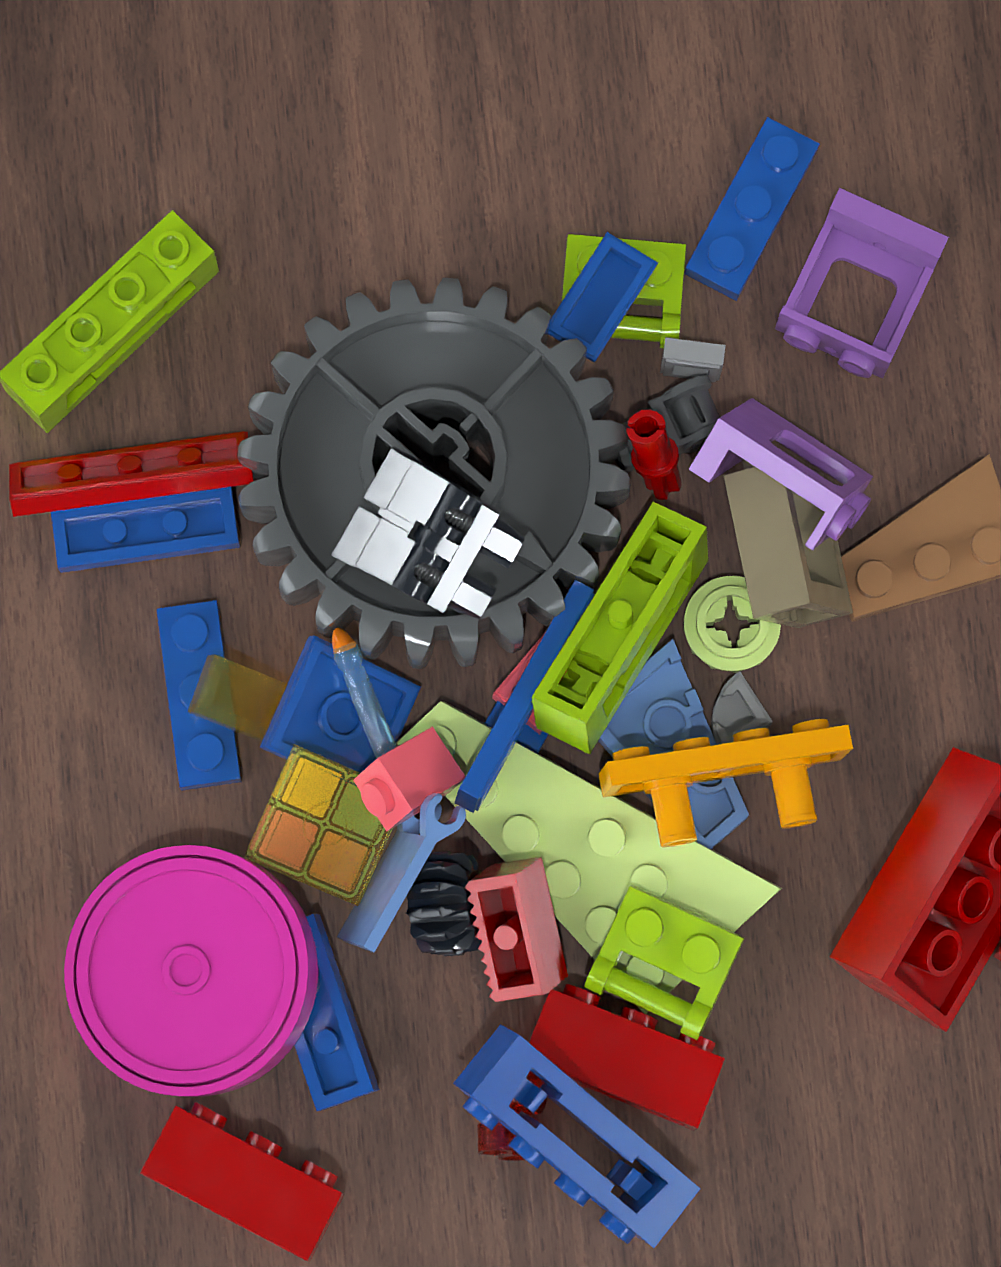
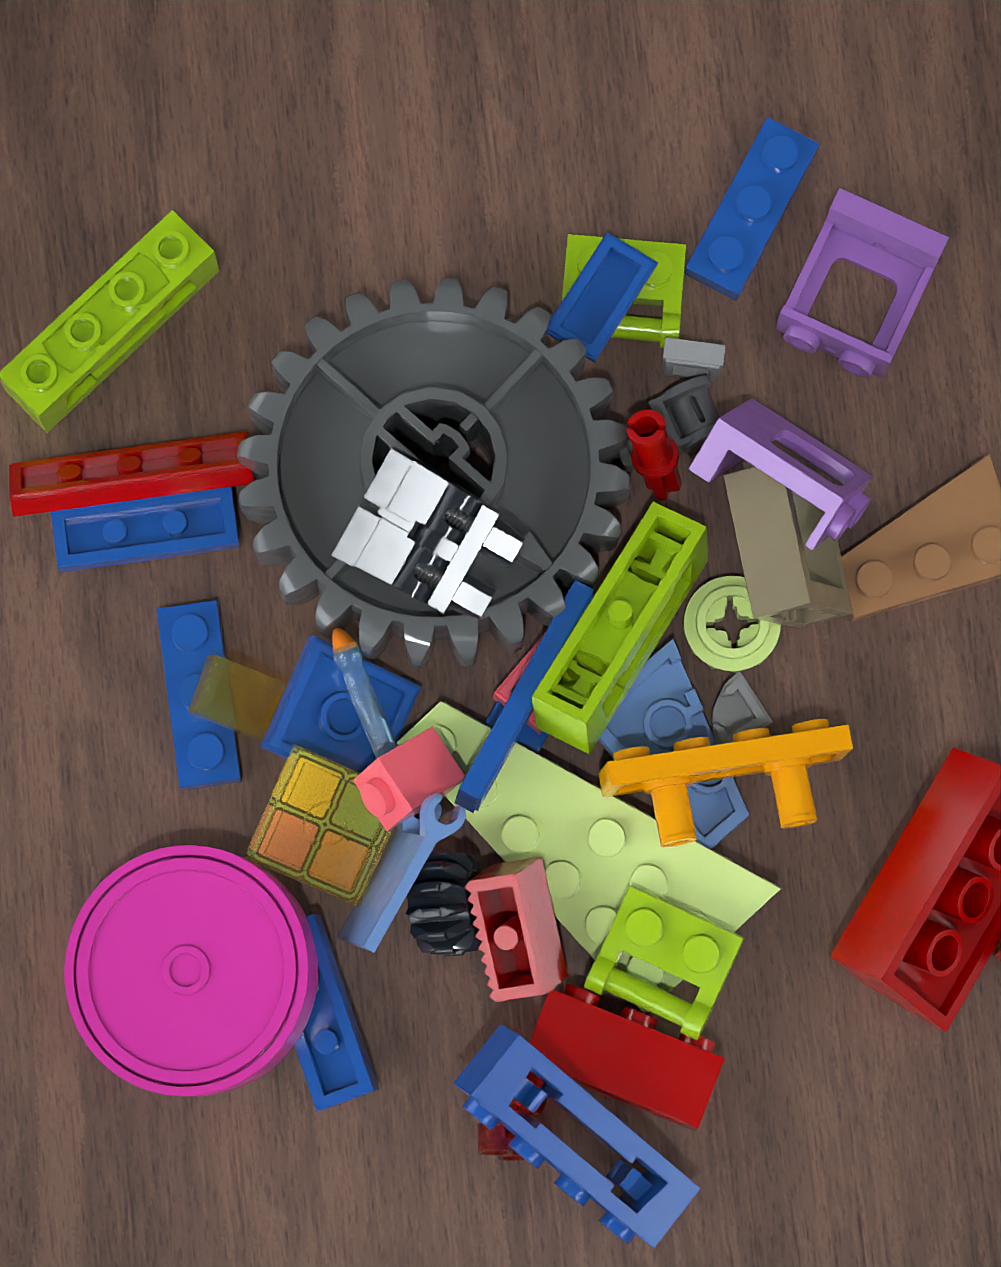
red brick [140,1102,345,1262] -> none

